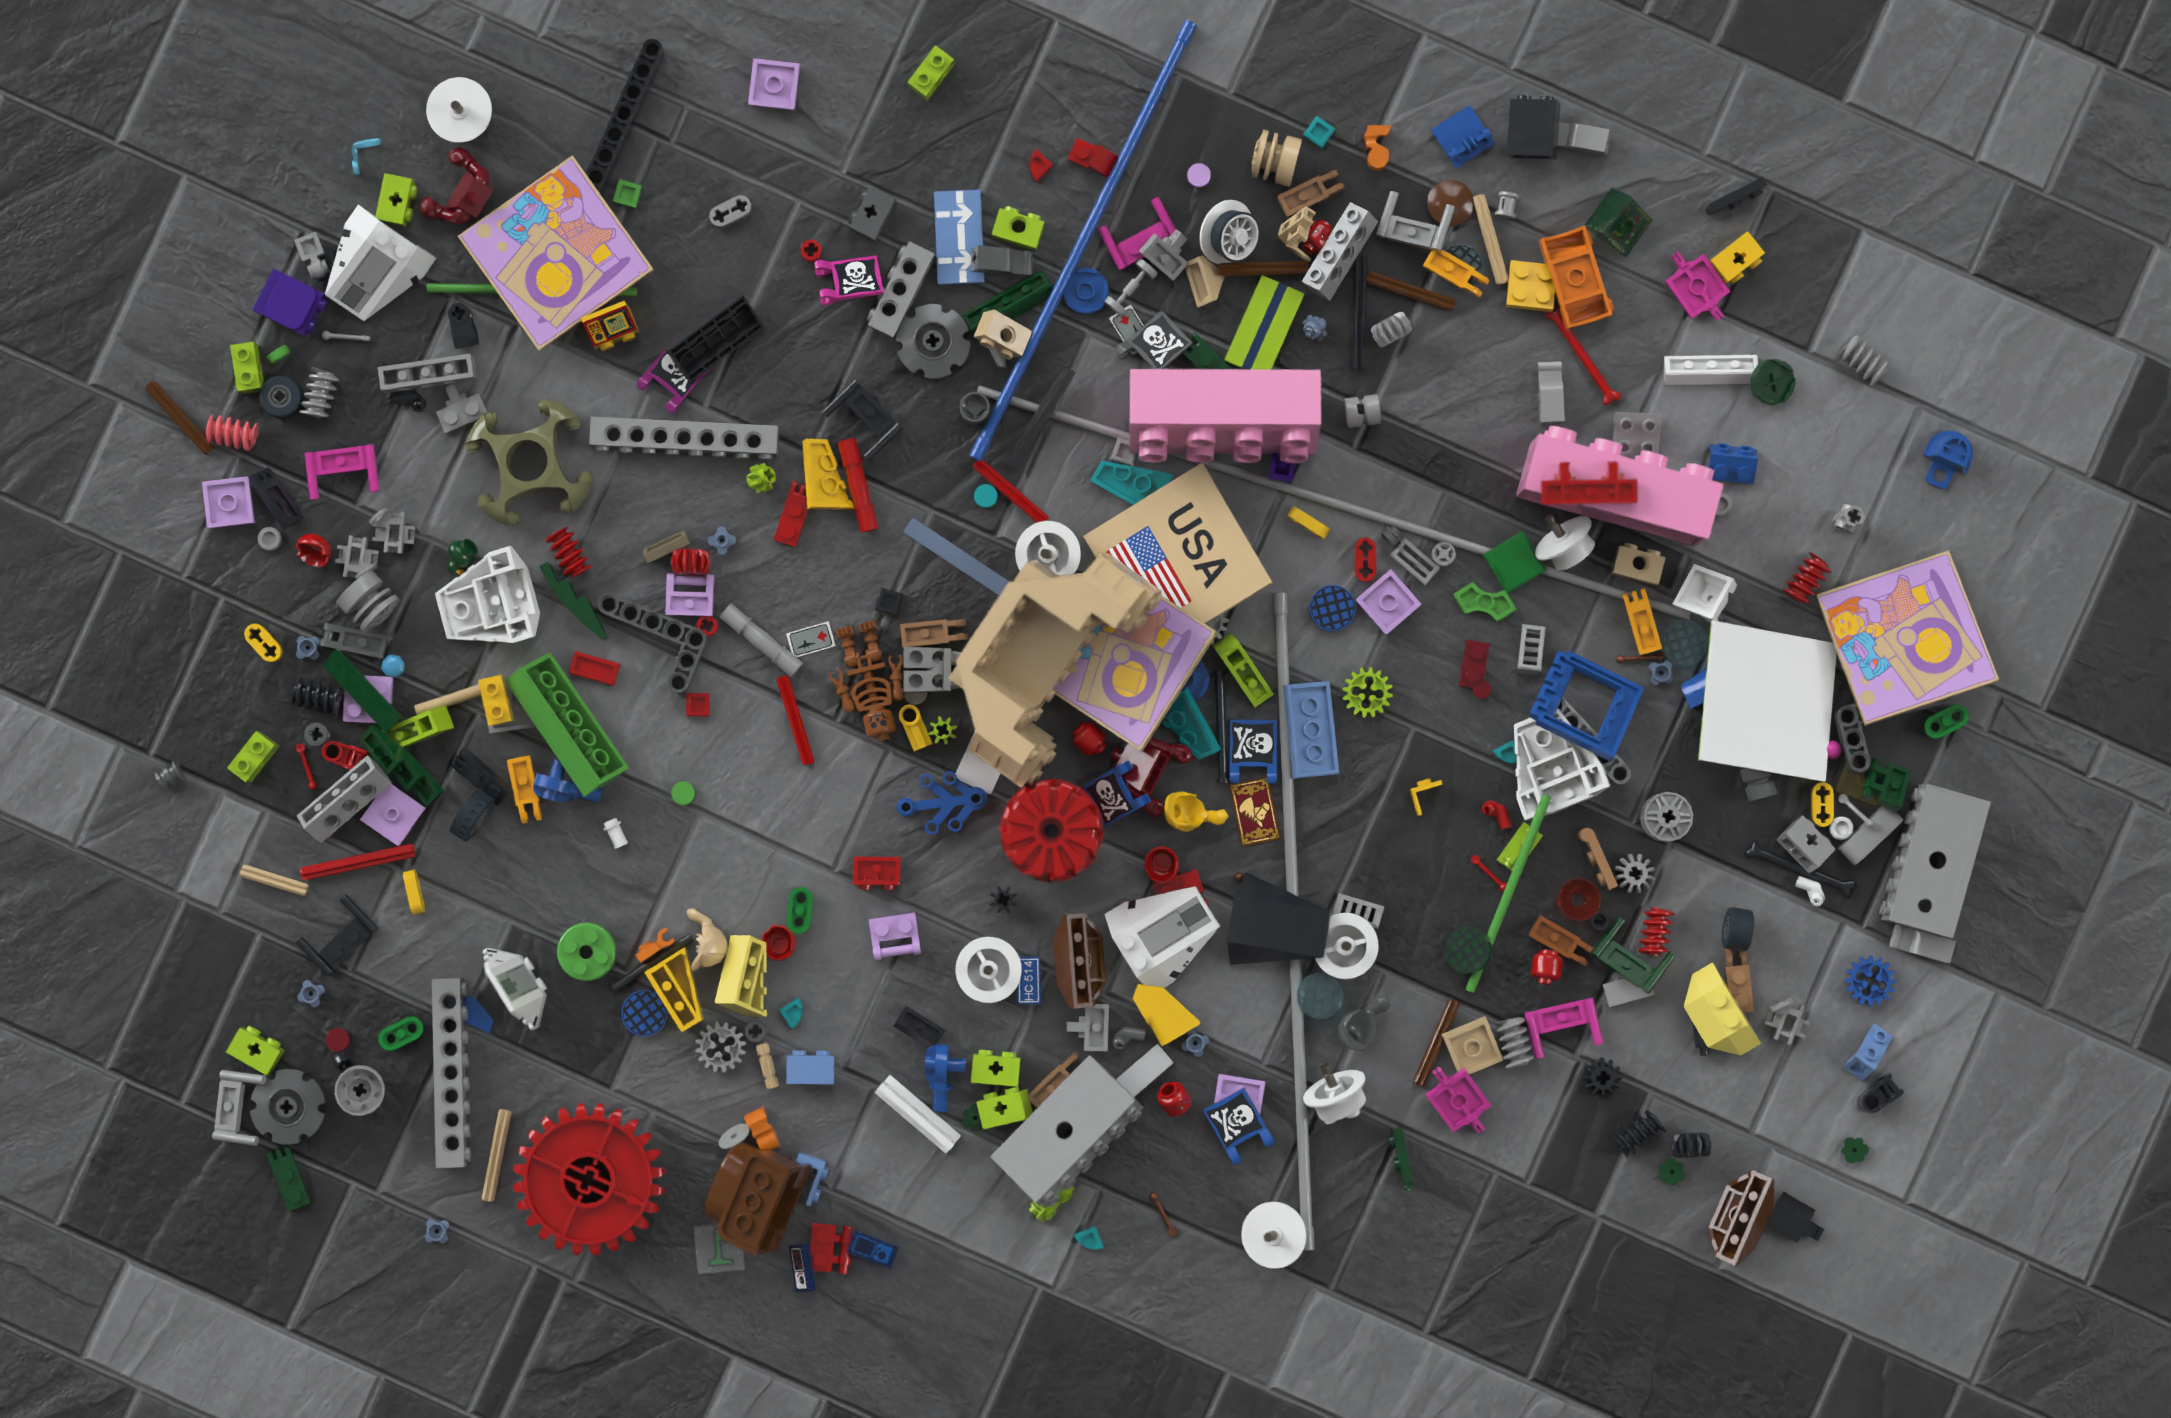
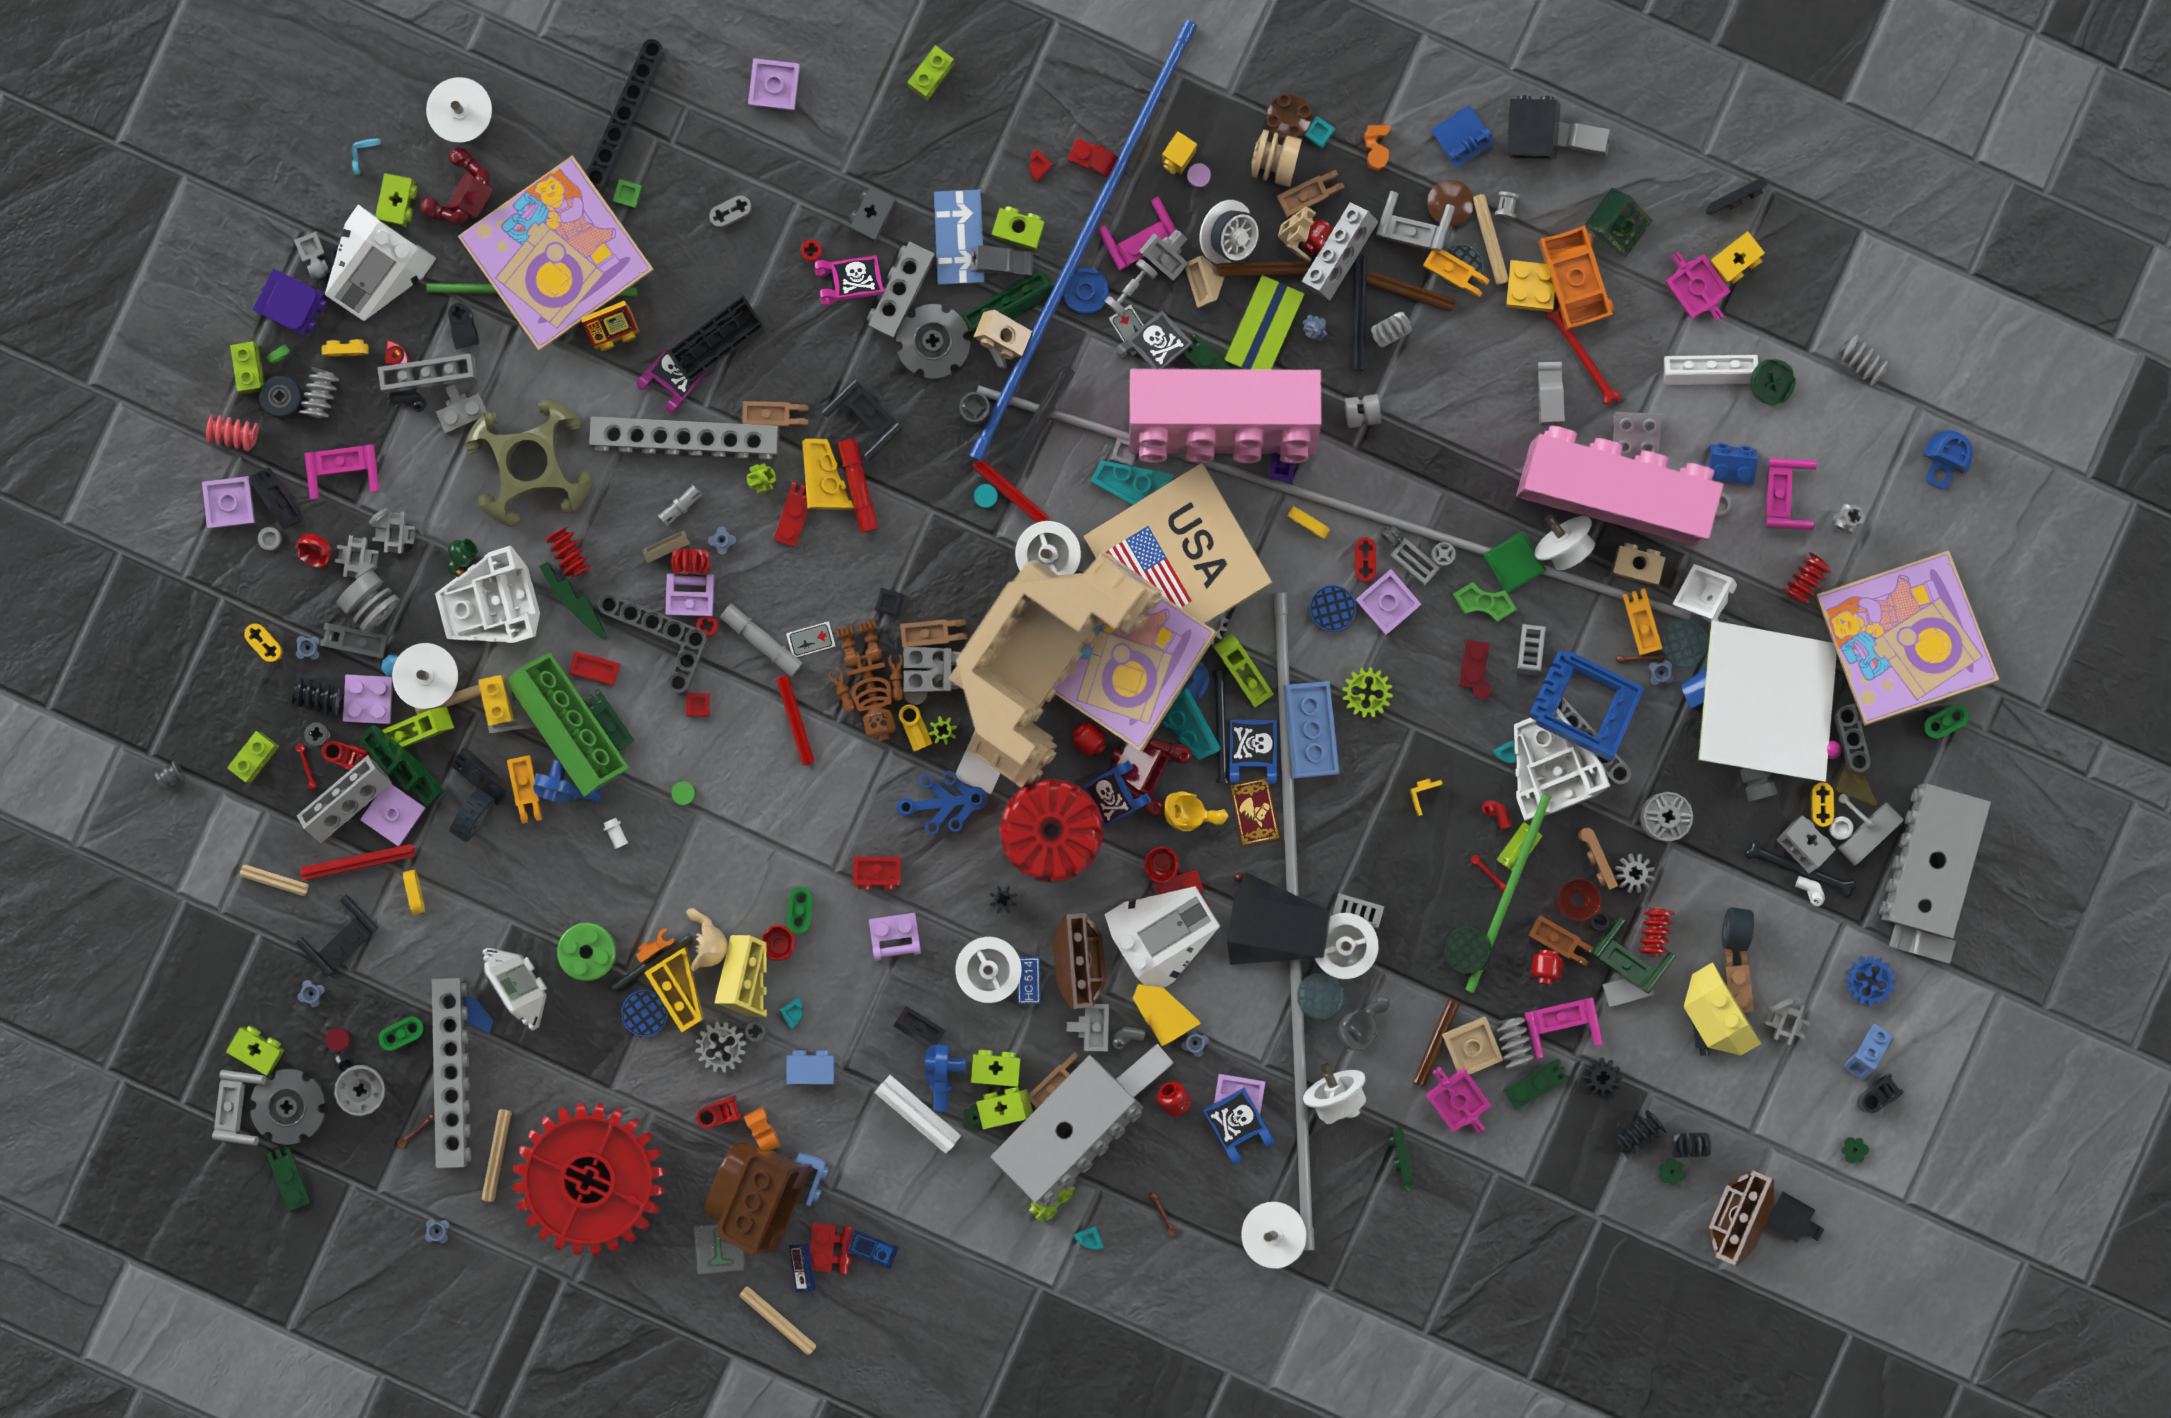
reddish brown axle [145,381,214,455] -> none
light grey hinge [322,331,371,341] -> none
dark green slope [322,648,403,733] -> none
light grey piece [719,1124,750,1149] -> none
tan axle [756,1043,779,1089] -> none
sand blue sticker [903,518,1010,596] -> none
red hinge [1541,461,1638,504] -> none
dark green plate [1861,758,1911,812] -> none
none -> yellow plate [321,339,369,357]
none -> tile [385,340,409,365]
none -> white piece [392,643,458,709]
none -> copper hinge [397,1113,435,1148]
none -> dark green hinge [583,689,635,752]
none -> light grey pin [658,484,703,526]
none -> red piece [696,1095,743,1128]
none -> tan axle [739,1287,816,1355]
none -> medium nougat hinge [742,401,809,427]
none -> yellow brick [1161,131,1197,175]
none -> reddish brown dish [1266,93,1312,140]
none -> dark green hinge [1503,1058,1570,1110]
none -> dark pink plate [1766,458,1817,530]

